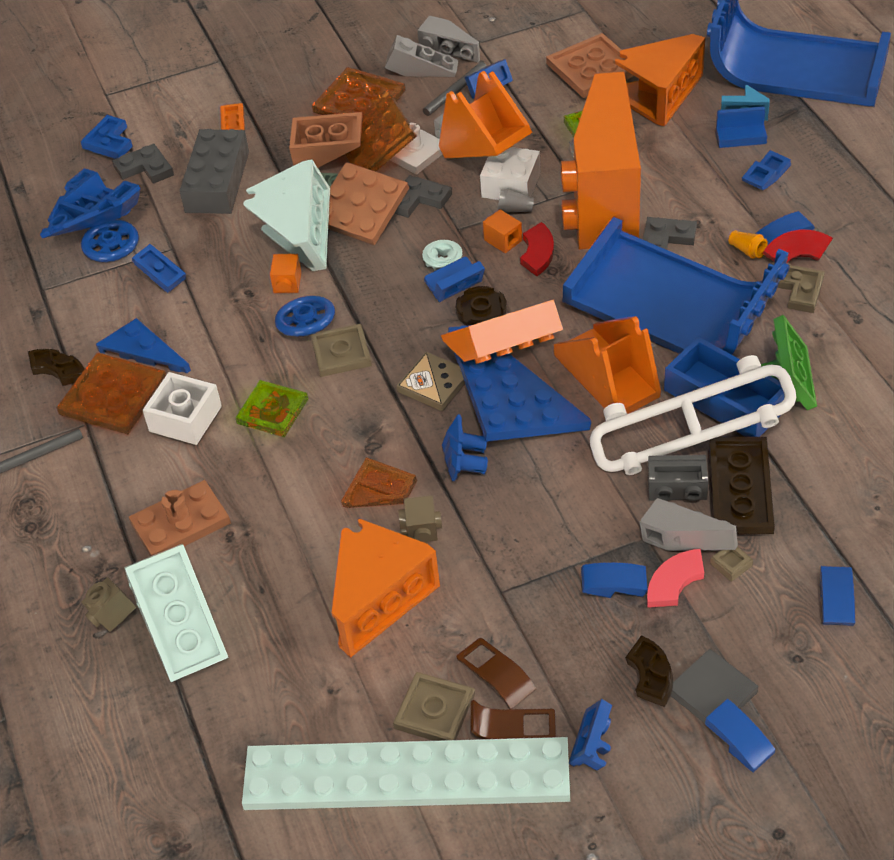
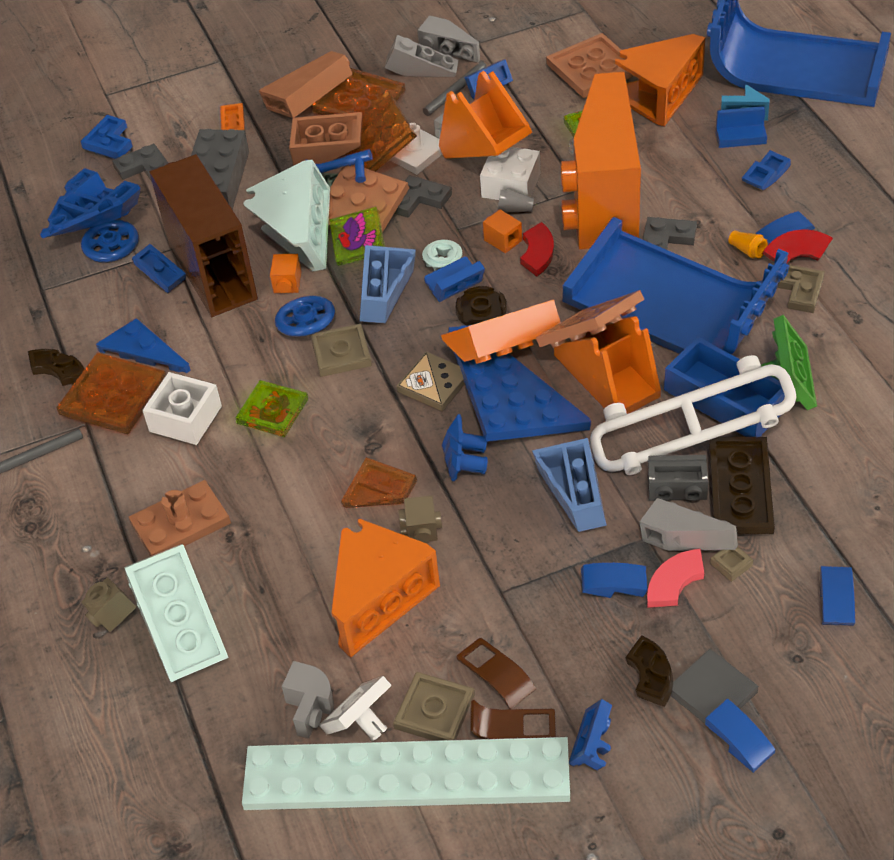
none -> reddish brown brick [149,154,258,318]
none -> nougat slope [259,51,352,118]
none -> light grey brick [282,661,334,739]
none -> blue piece [305,149,373,183]
none -> white tile [319,676,391,741]
none -> clear neon green tile [329,207,385,266]
none -> medium blue wedge [360,245,416,323]
none -> medium blue wedge [532,438,607,532]
none -> nougat plate [536,290,644,348]

